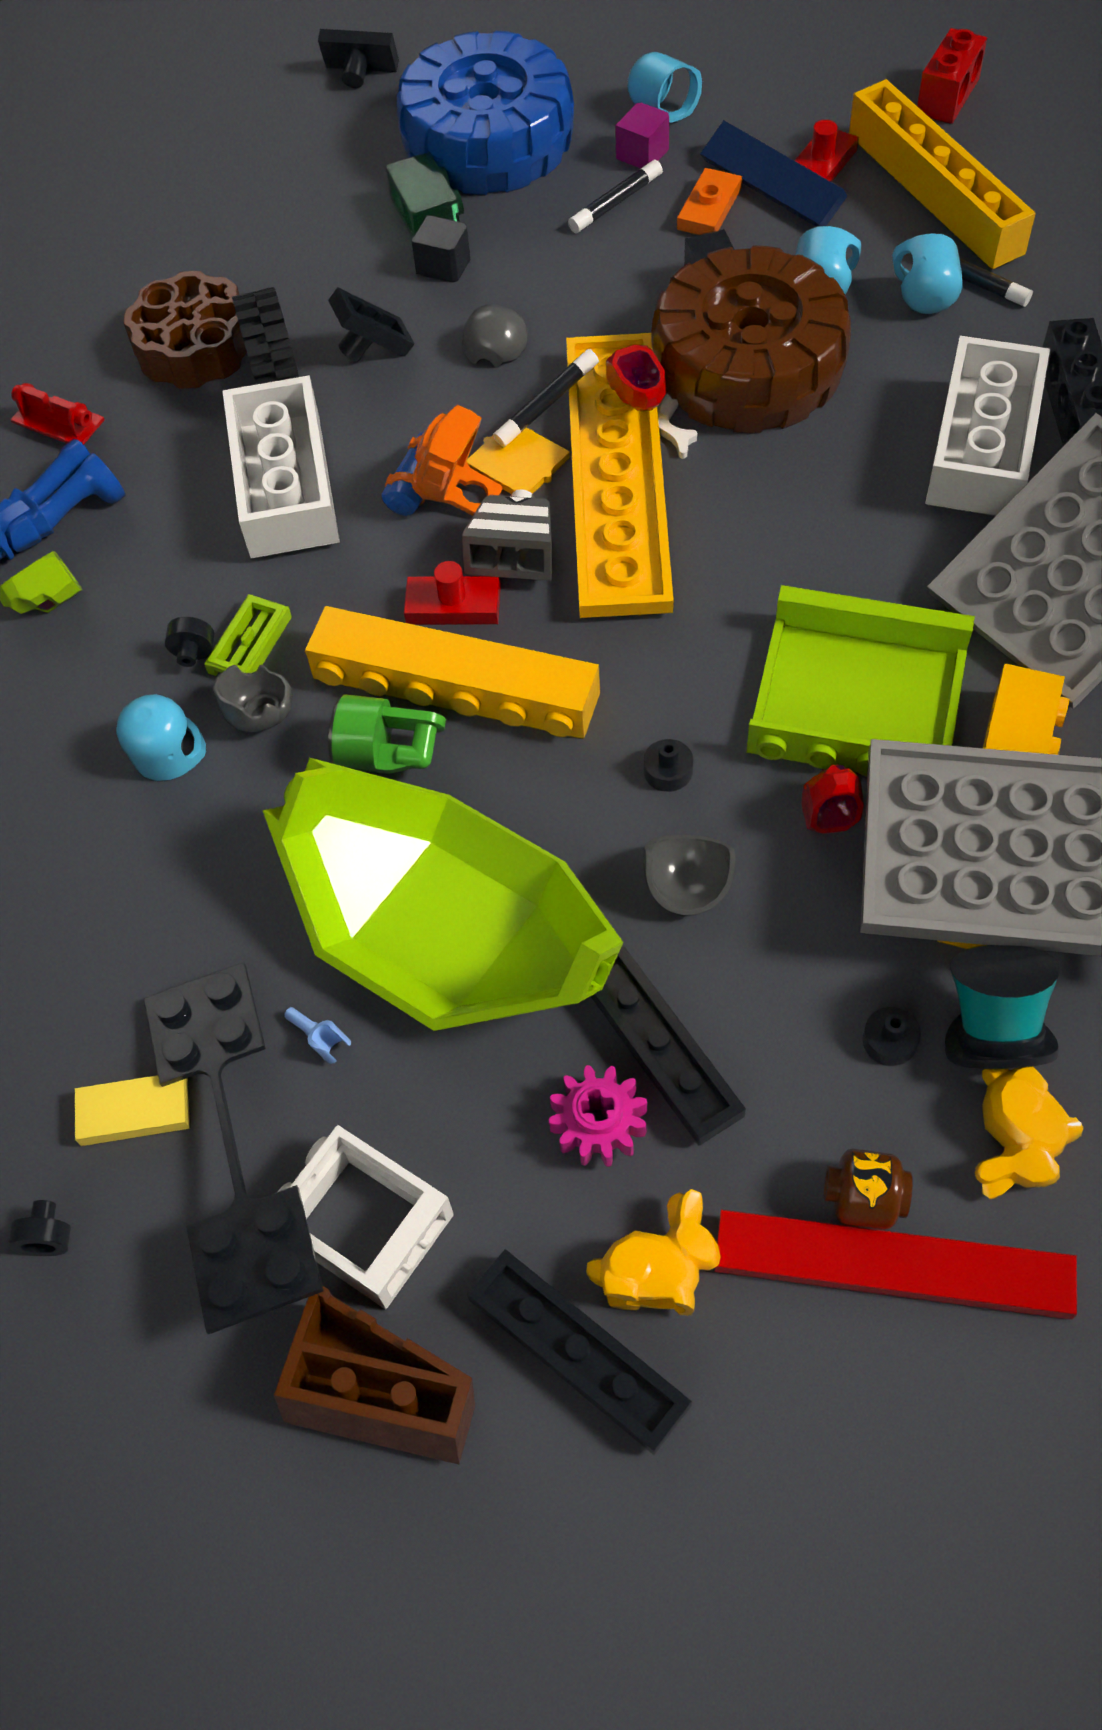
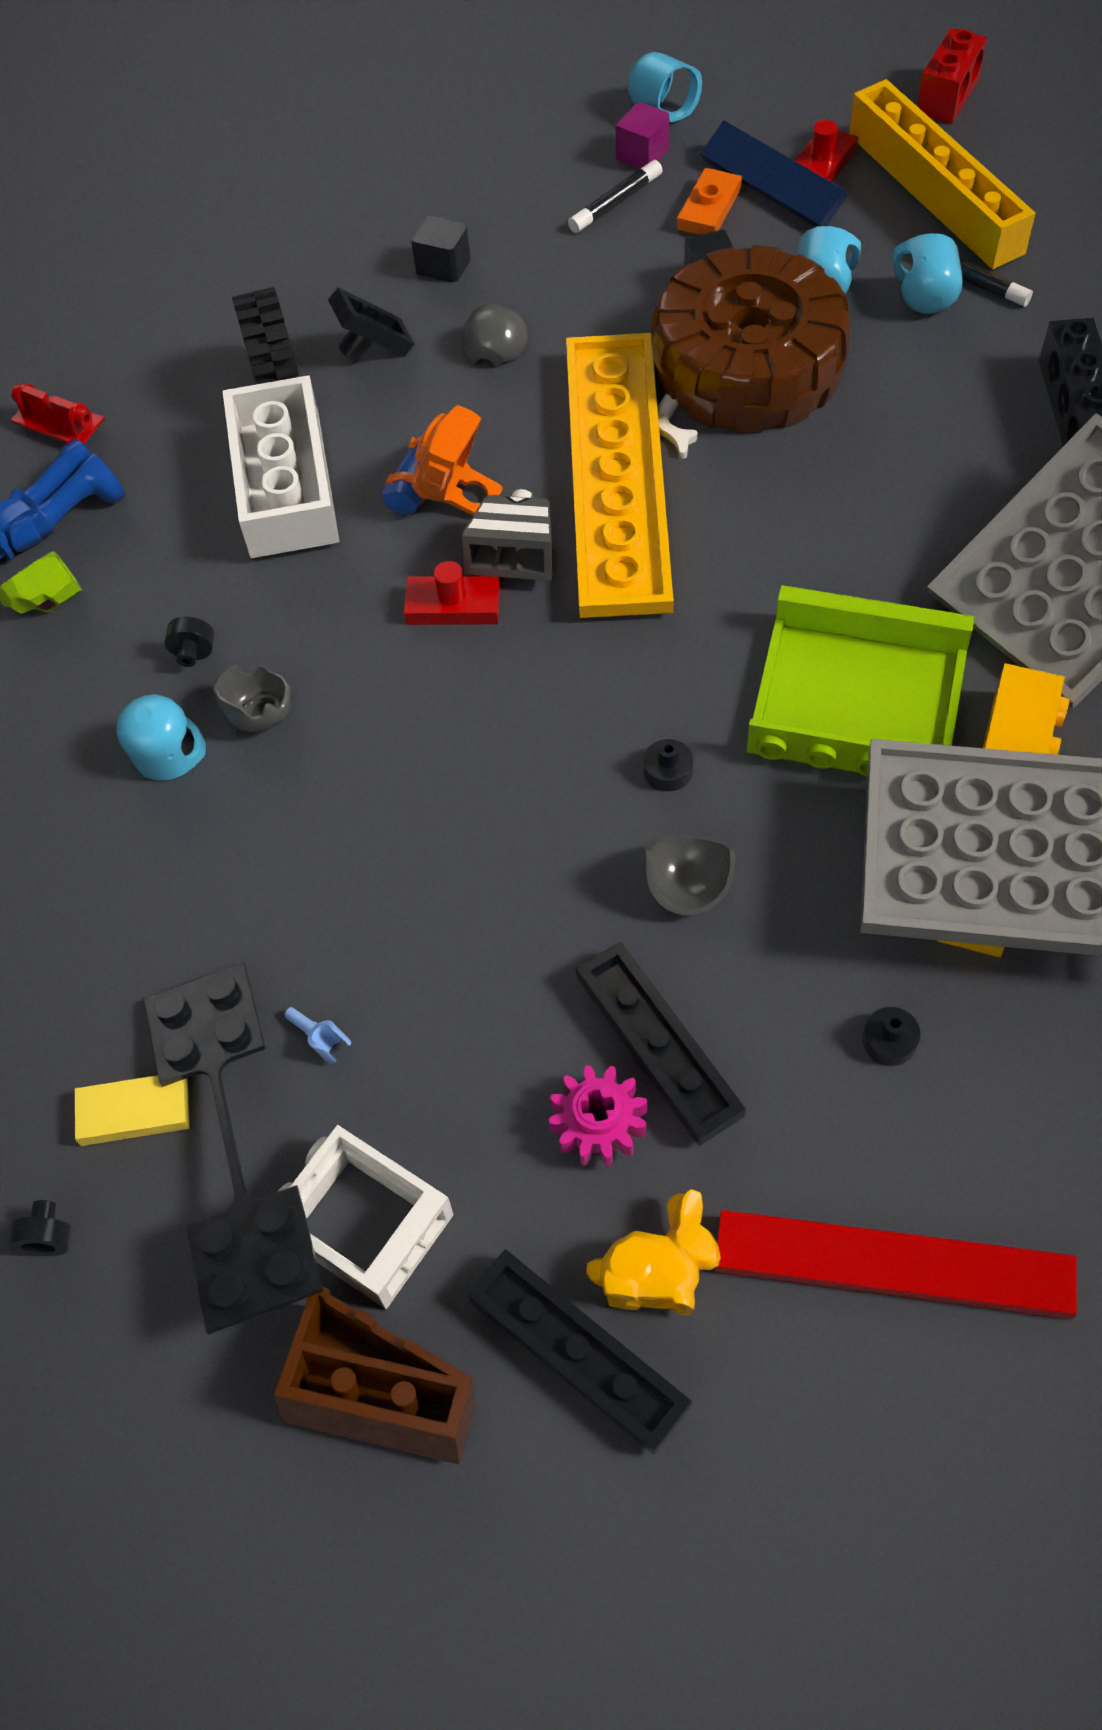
reddish brown connector [124,271,247,389] -> none
lime tile [204,594,292,676] -> none
lime panel [262,757,624,1031] -> none
yellow brick [305,606,600,739] -> none
black tile [318,29,399,88] -> none
bright green piece [328,694,446,774] -> none
clear green brick [385,152,464,239] -> none
blue wheel [396,30,574,195] -> none
yellow piece [466,428,570,494] -> none
black bar [493,349,599,447] -> none
red rock [606,344,666,412] -> none
red rock [801,764,864,834] -> none
reddish brown head [824,1149,913,1230] -> none
white brick [925,336,1050,516] -> none
black hat [945,945,1060,1069] -> none
yellow animal [975,1066,1083,1200] -> none

